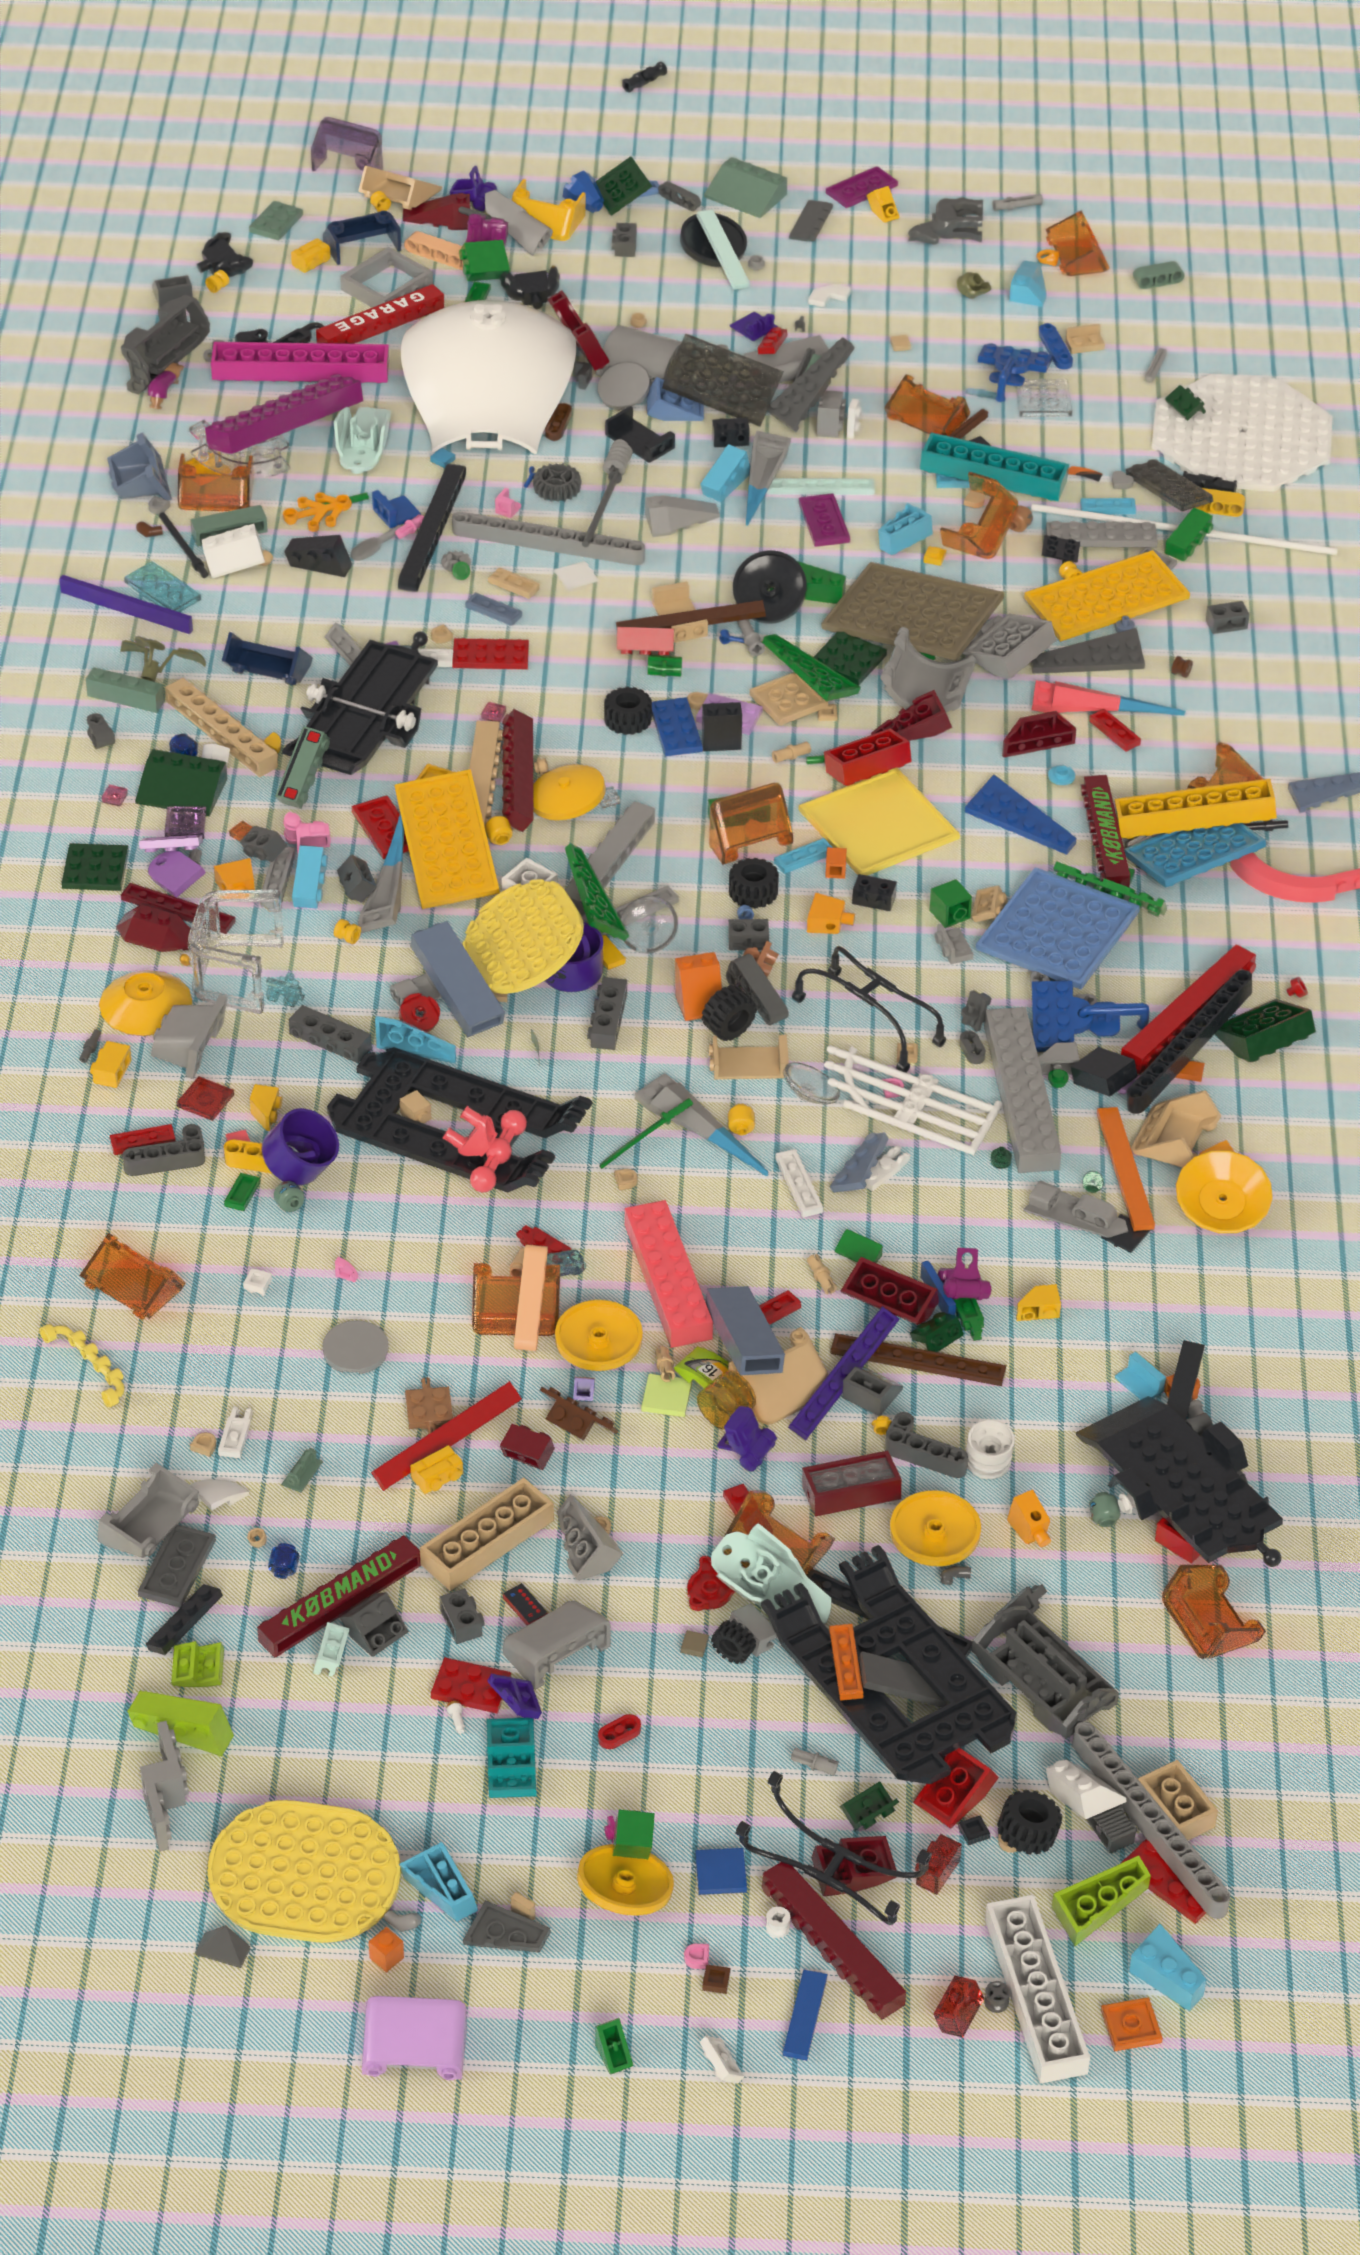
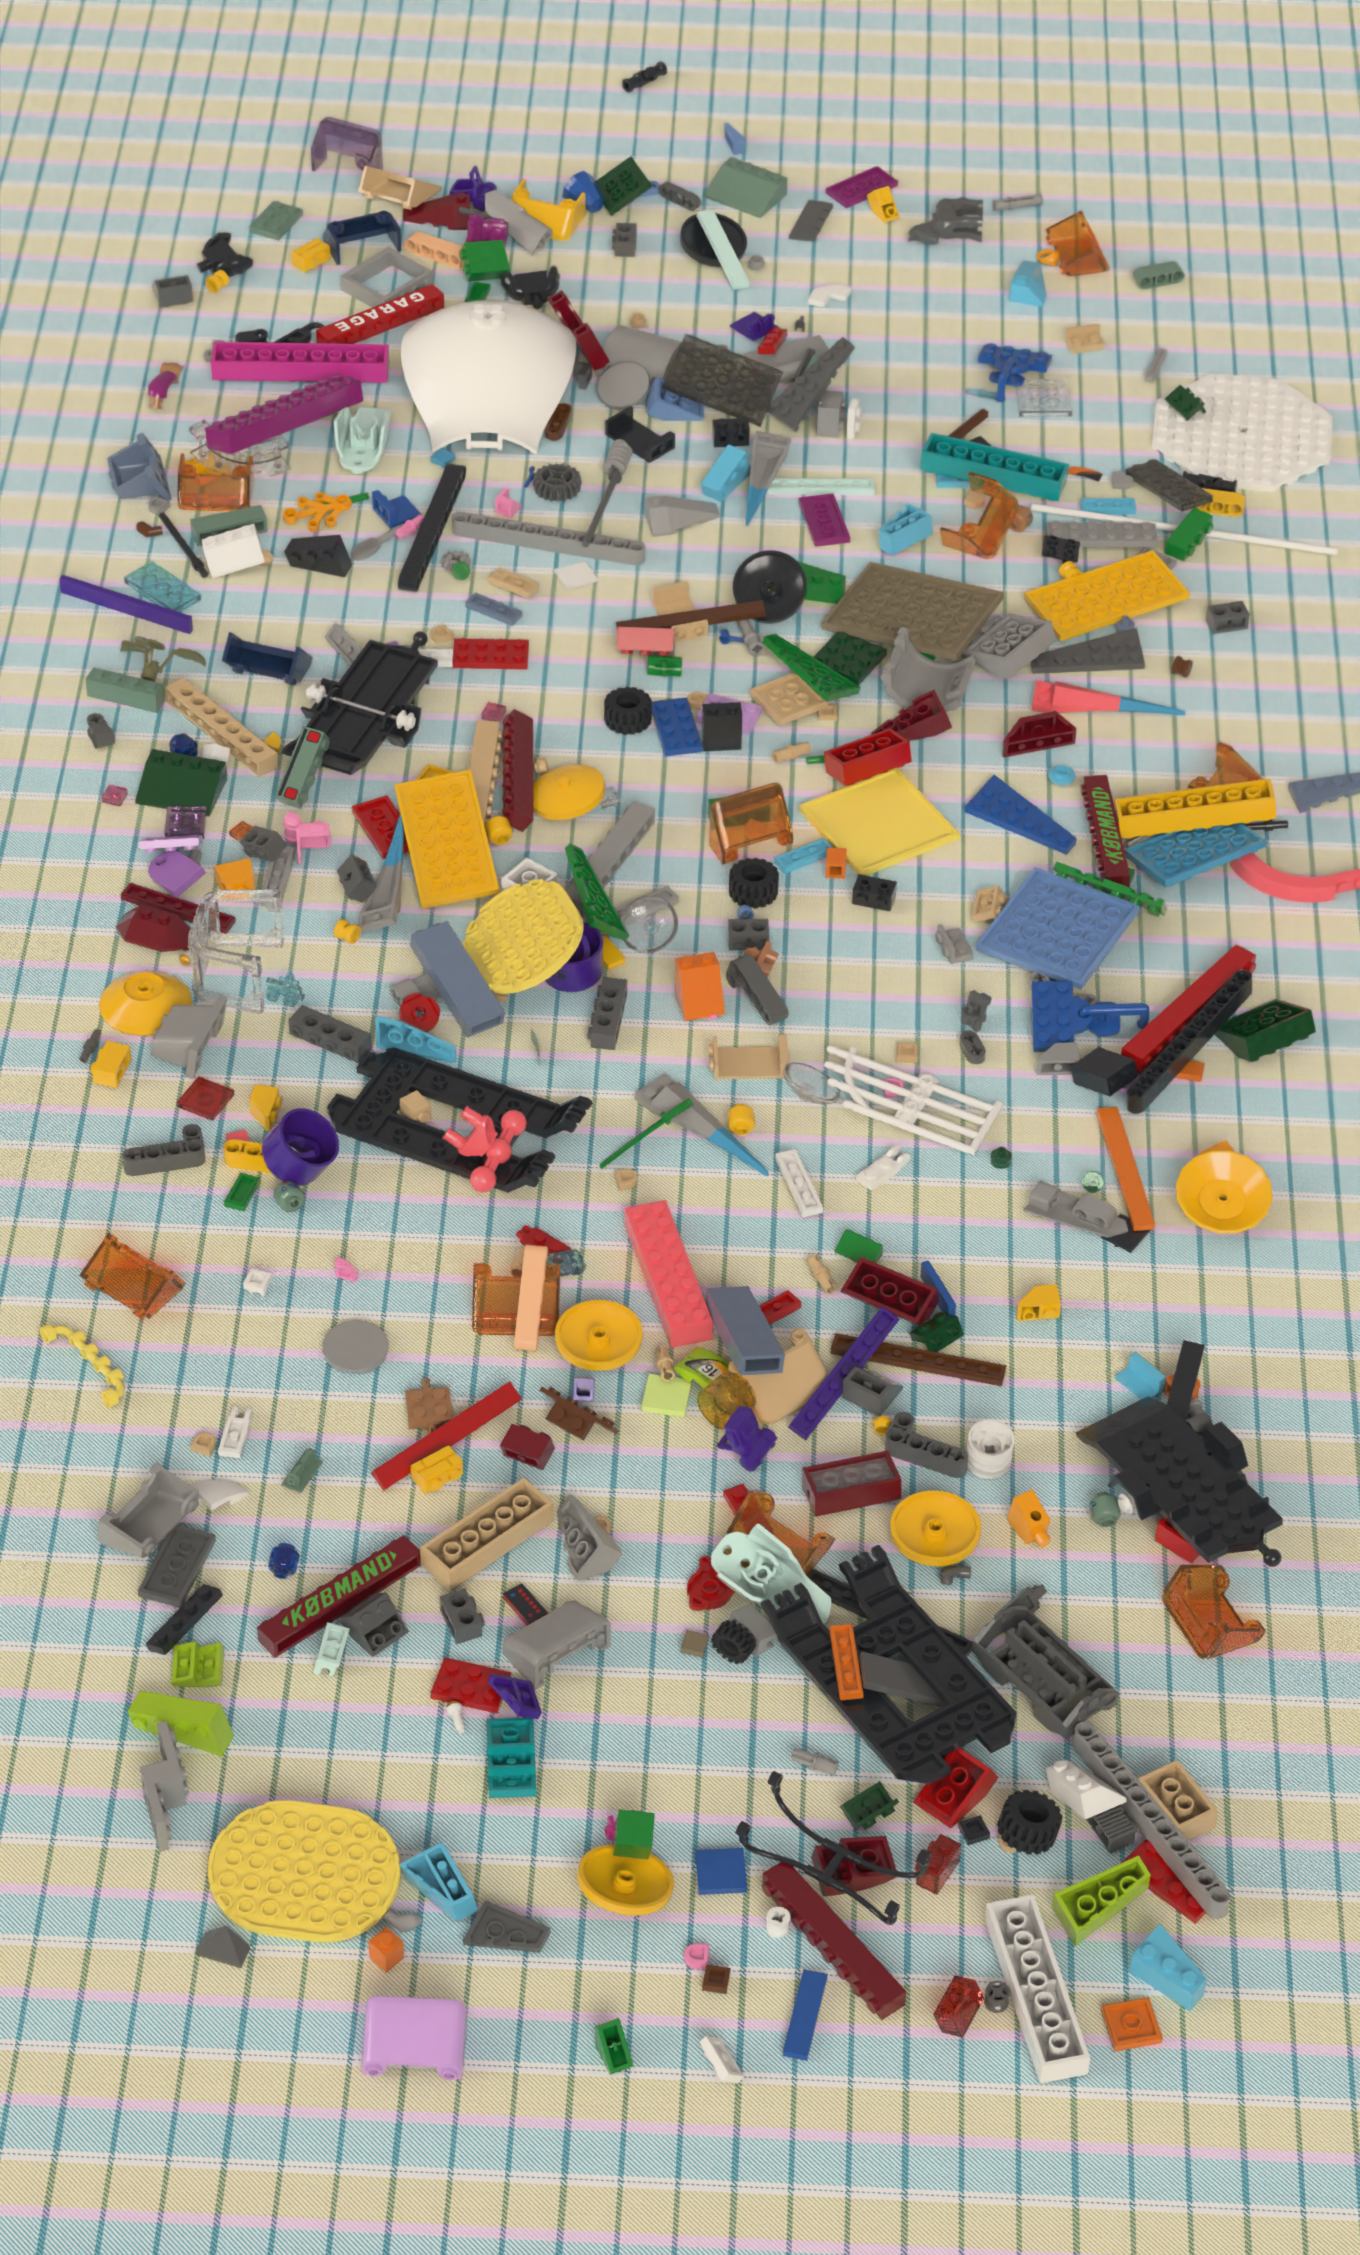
dark green plate [62,843,129,891] -> none
red plate [109,1124,176,1155] -> none
dark grey piece [120,295,210,395] -> none
tan hinge [247,1528,267,1548] -> none
medium azure wedge [292,845,328,909] -> none
yellow wheel [370,191,391,212] -> none
tan tile [511,1892,535,1920] -> none
red plate [598,1714,641,1749] -> none
black tyre [702,985,757,1041] -> none
black bar [792,946,946,1073] -> none
light orange torso [807,893,855,934] -> none
sand blue wing [829,1132,889,1193] -> none
clear orange windscreen [884,374,970,436] -> none
tan tile [890,335,911,351] -> none
yellow plate [923,546,946,566] -> none
green head [929,879,972,928] -> none
magenta piece [938,1248,992,1300] -> none
green hinge [953,1298,984,1341] -> none
olive head [957,272,992,299] -> none
light grey brick [984,1007,1061,1173] -> none
blue plate [1039,323,1073,370] -> none
green plate [1048,1069,1069,1088] -> none
red plate [1089,708,1141,752] -> none
tan windscreen [1131,1090,1221,1167] -> none
red tile [1287,977,1308,998] -> none
none -> medium blue slope [724,122,745,155]

